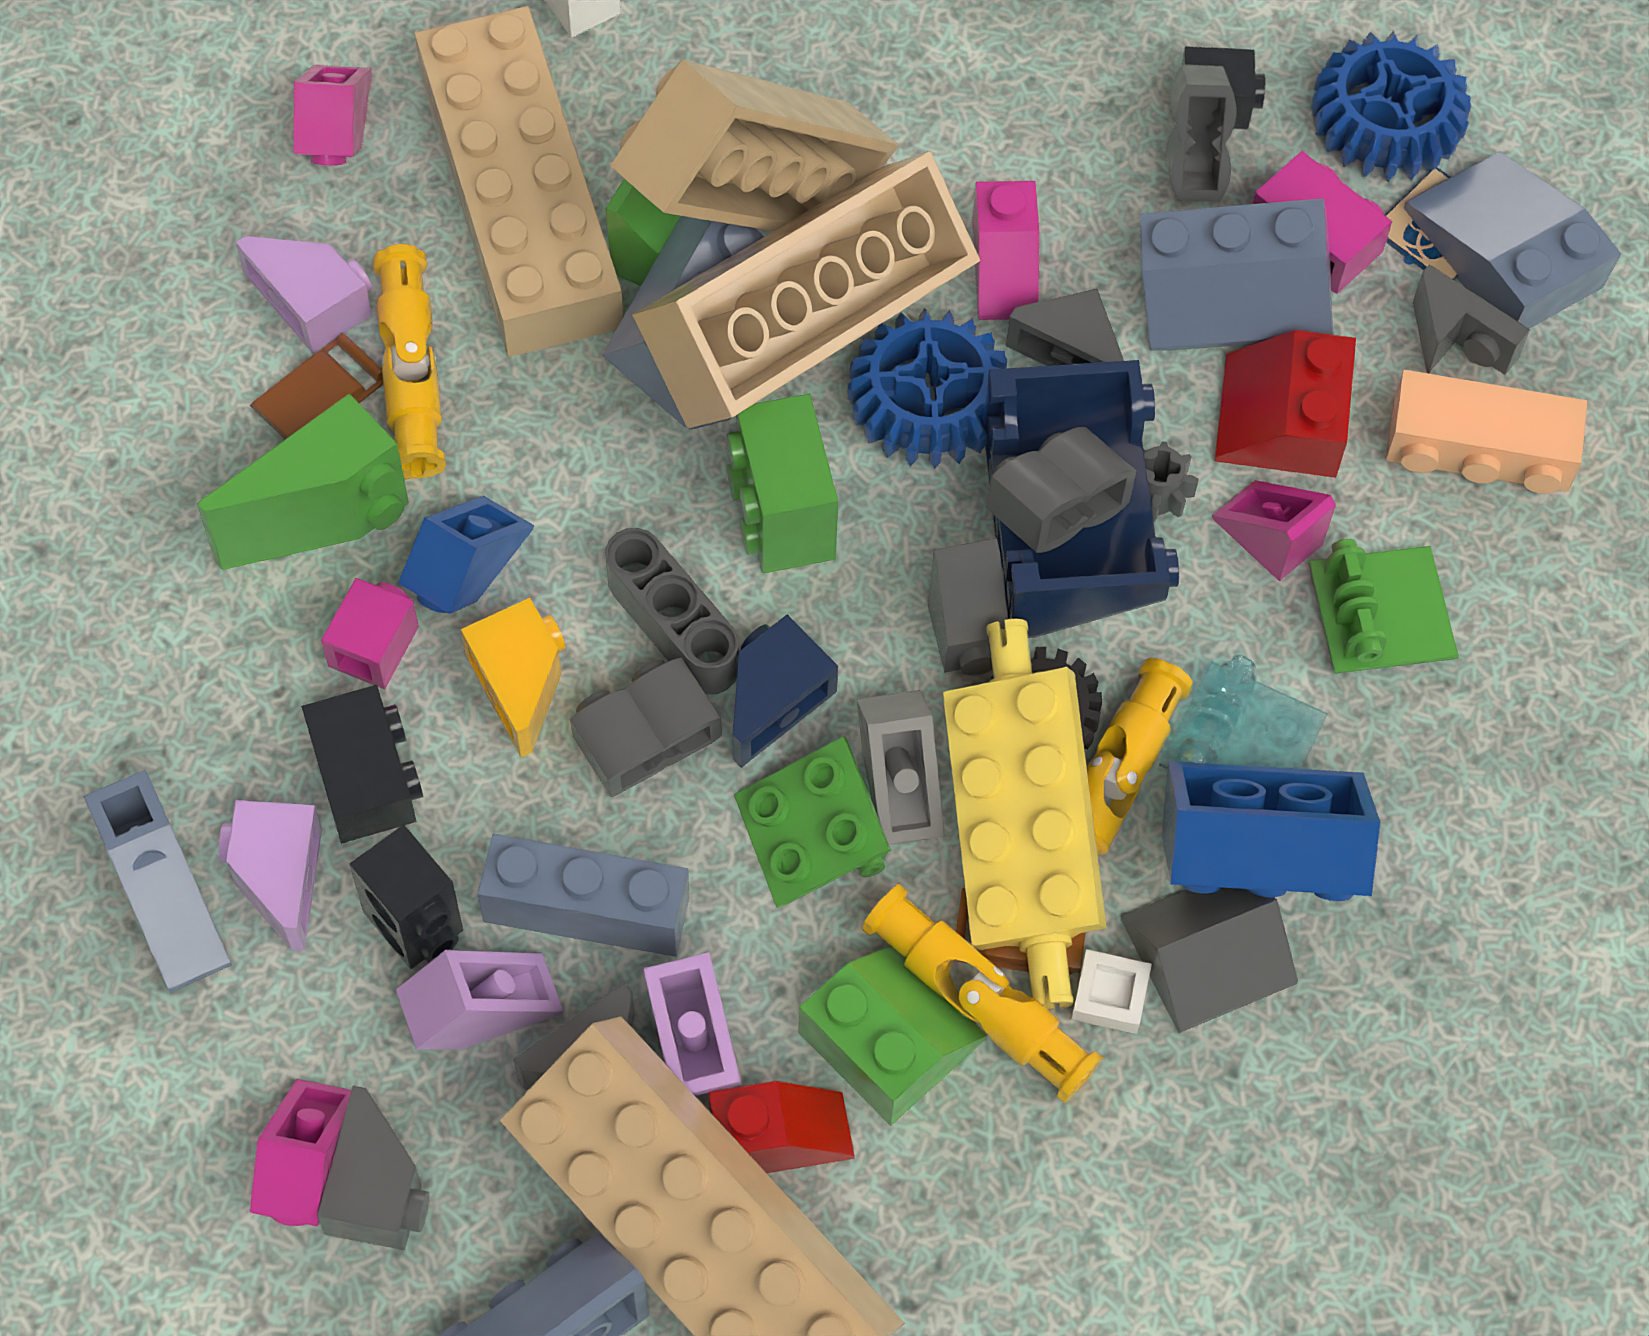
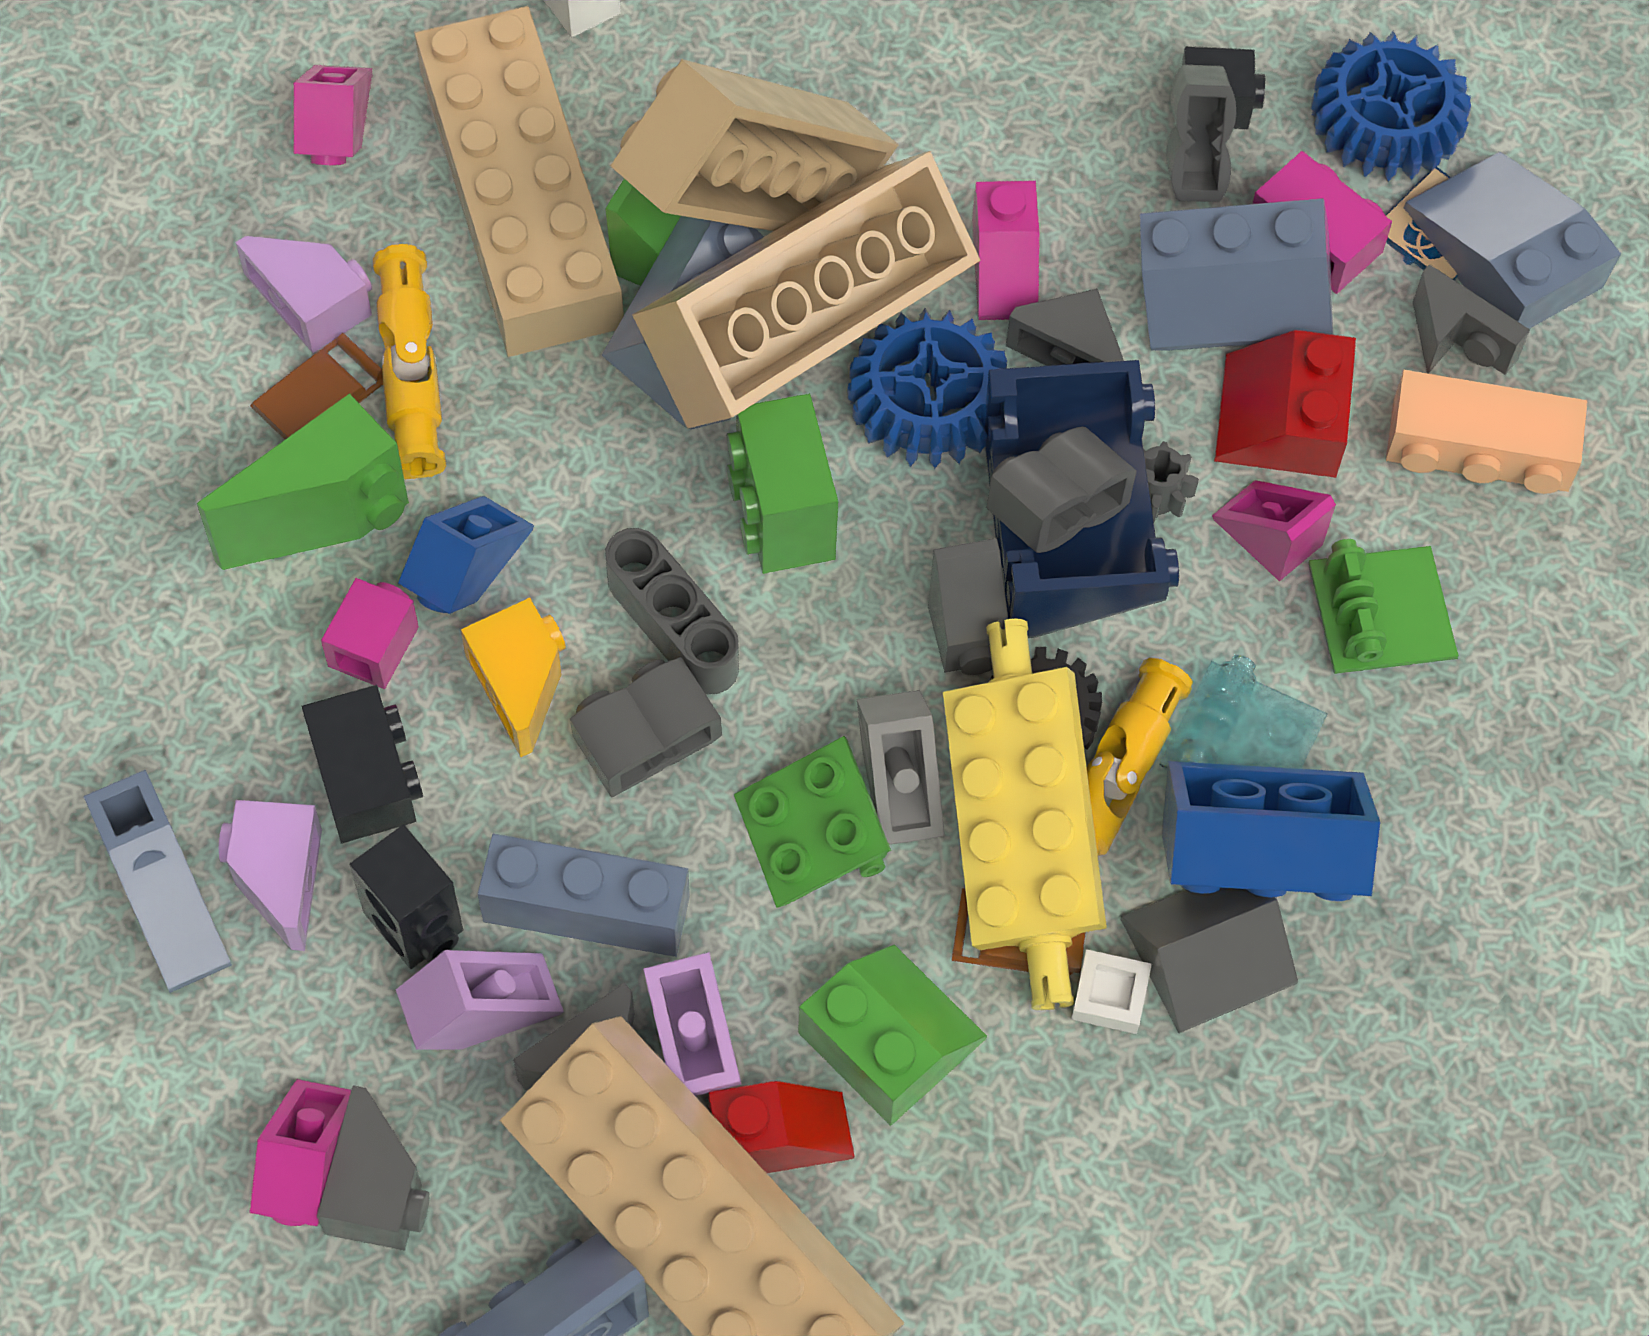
dark blue slope [733,614,838,768] -> none
yellow piece [861,884,1104,1103] -> none

